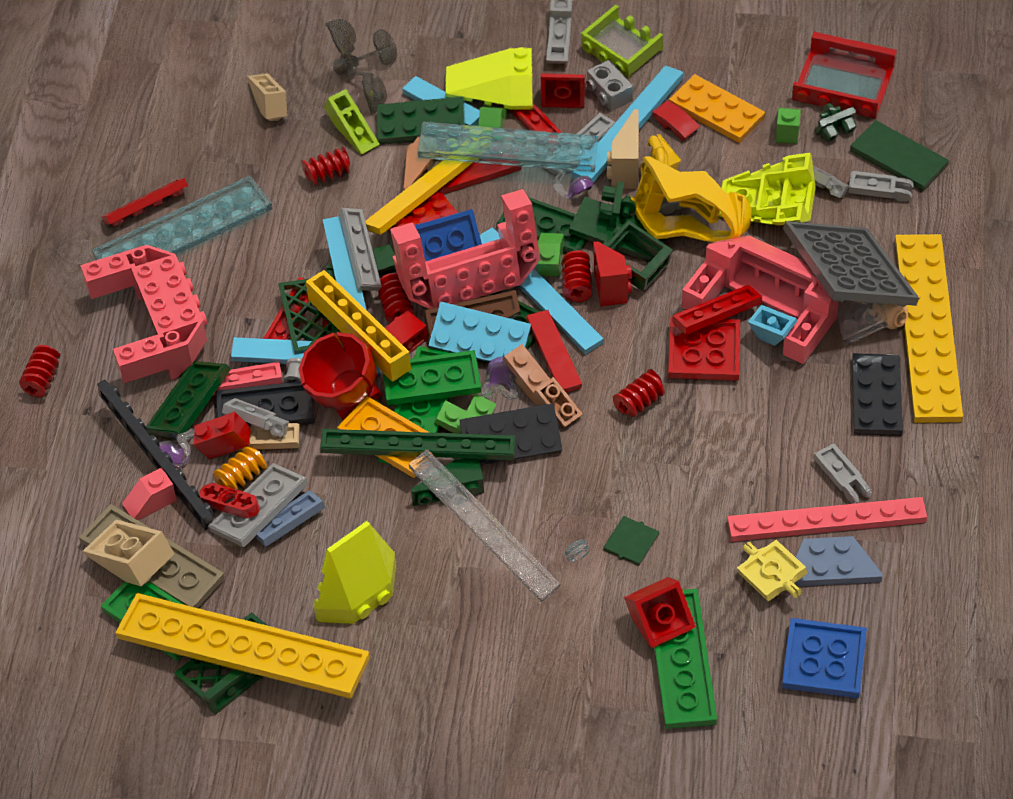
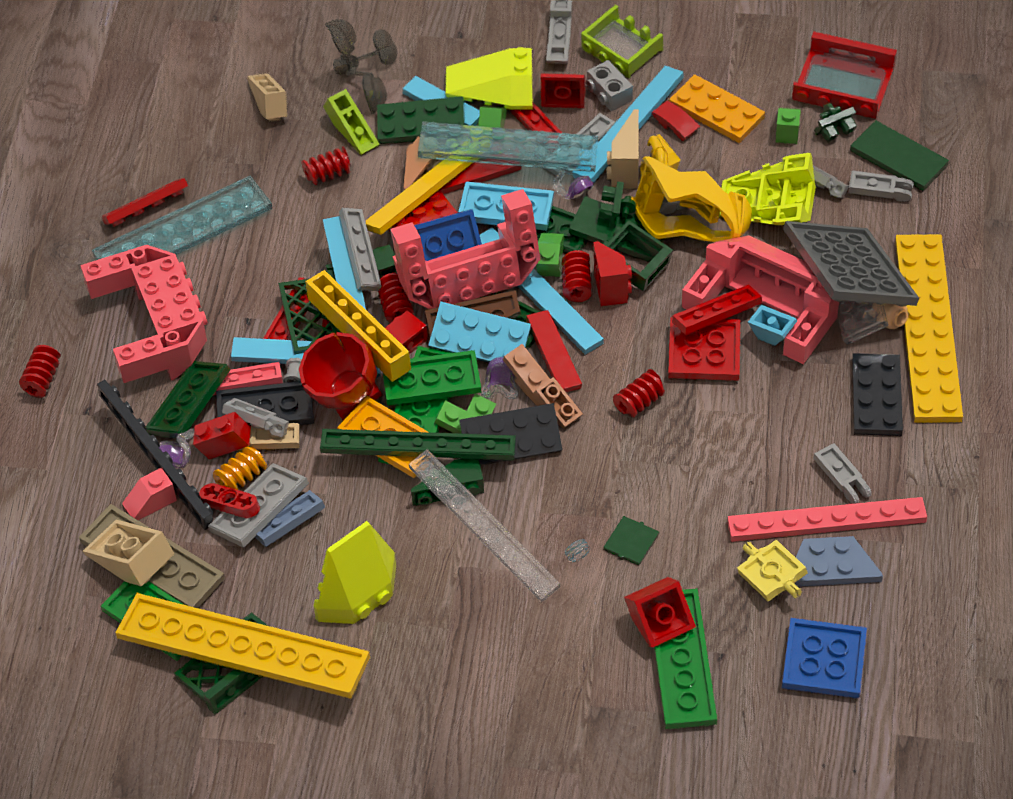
none -> medium azure plate [458,182,554,230]

